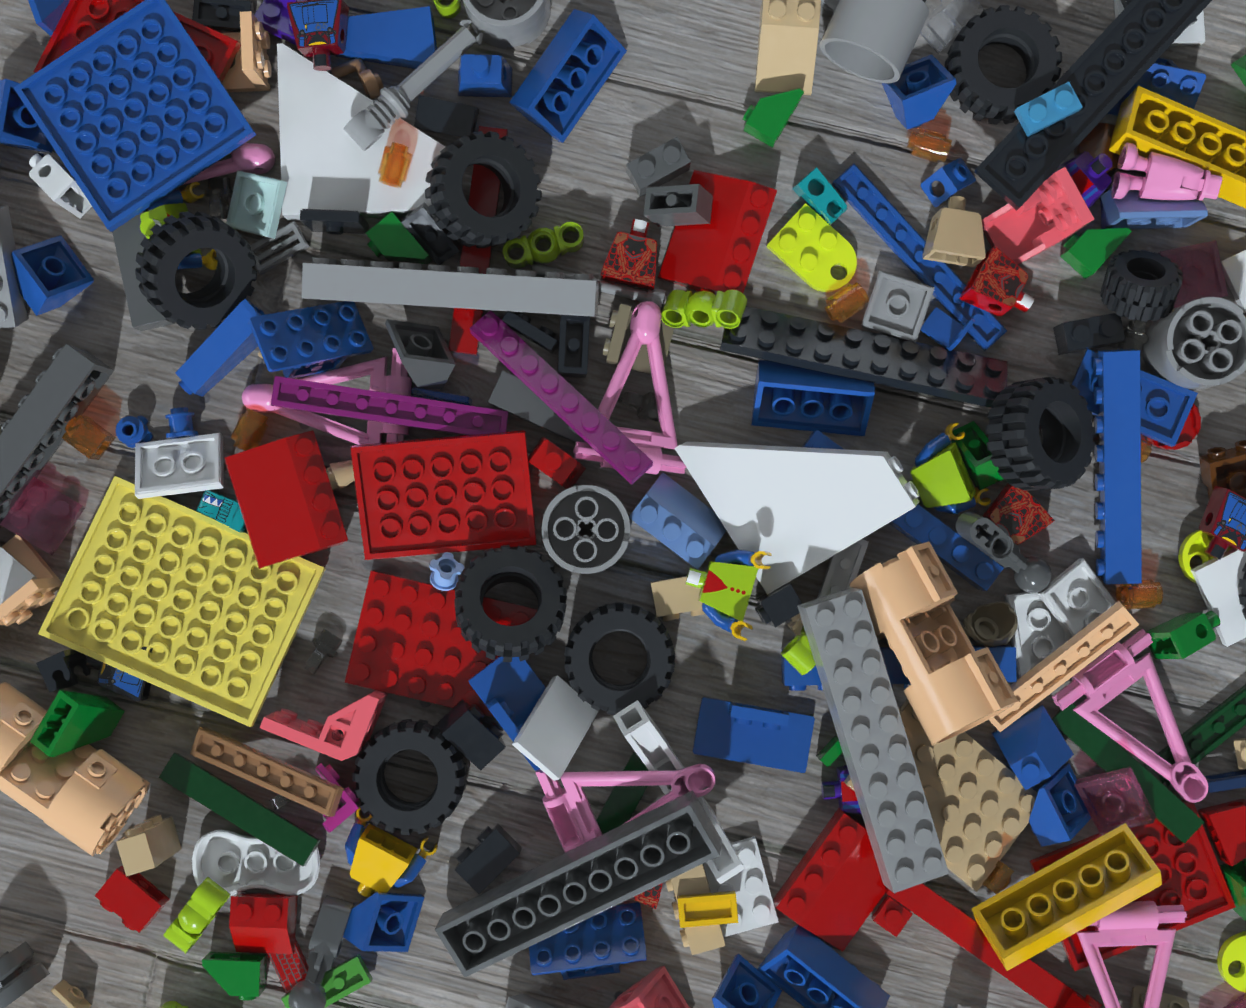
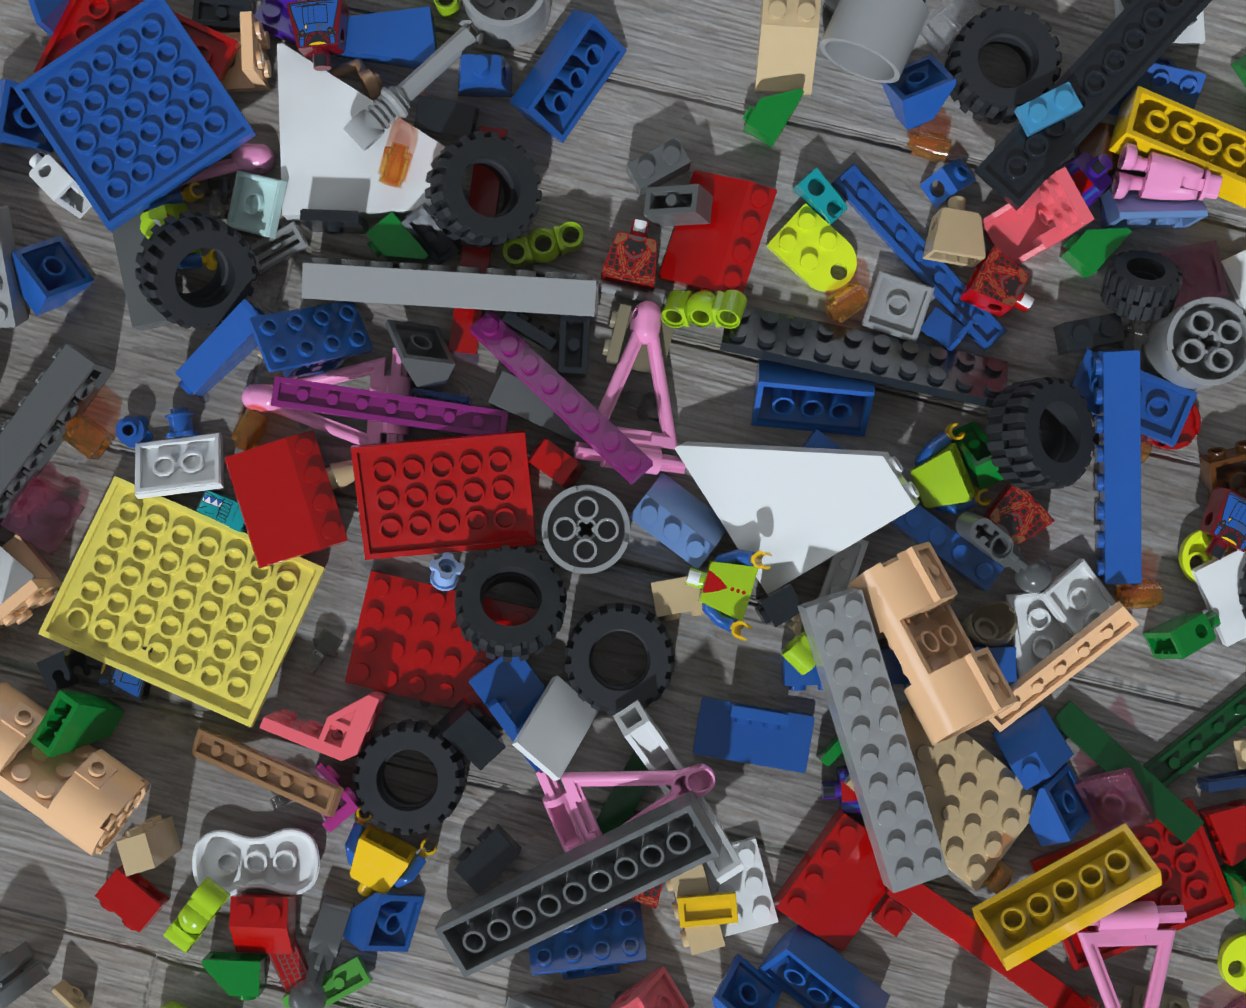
dark green tile [159,753,321,866] -> none
bright pink piece [1052,629,1209,803] -> none

